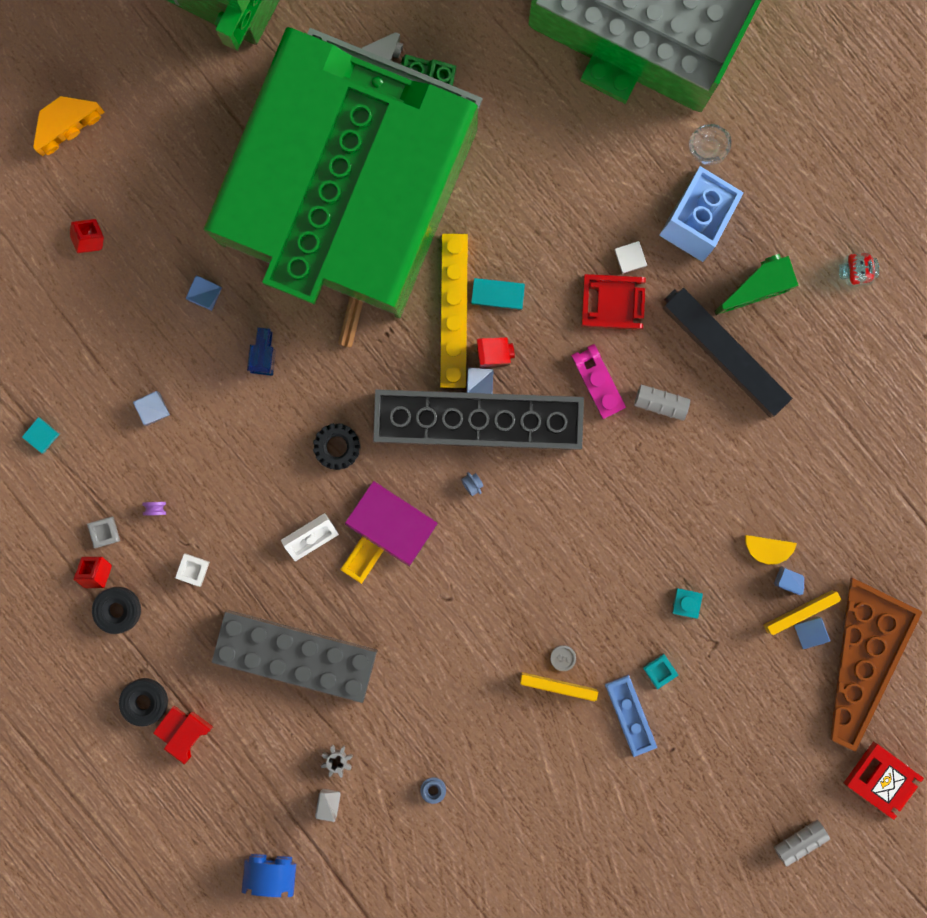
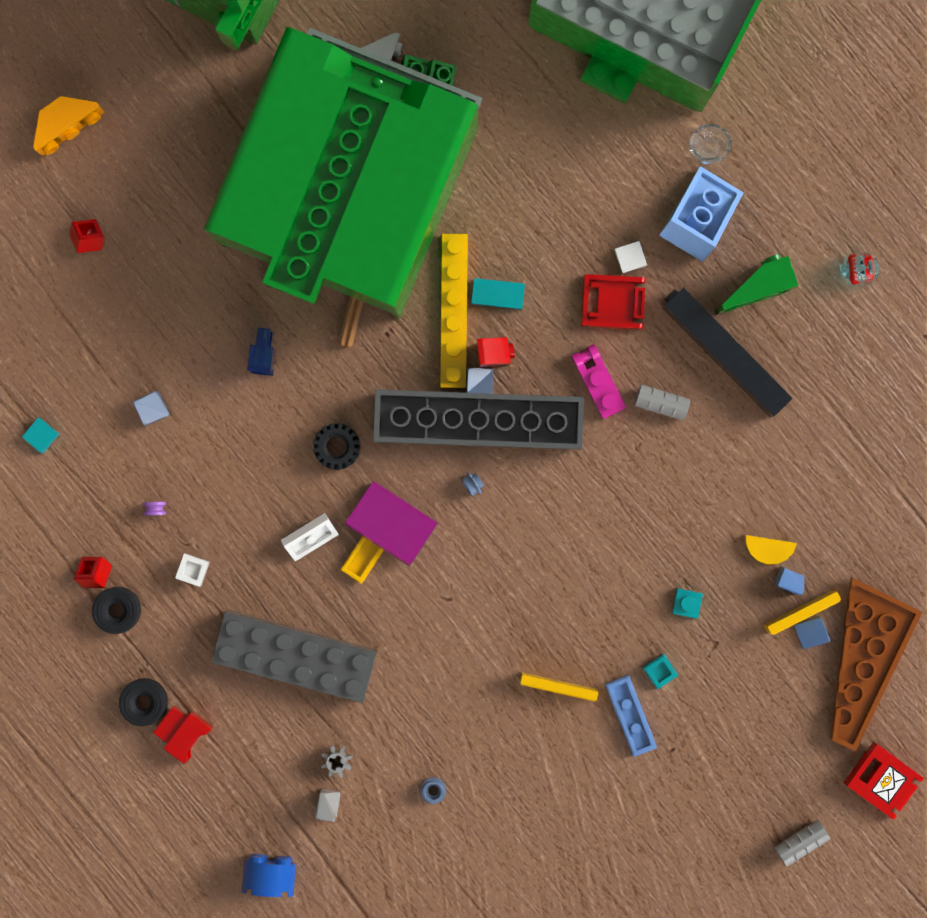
light grey tile [87,517,120,548] -> none
medium blue slope [186,275,222,311] -> none
light grey piece [550,645,576,671] -> none

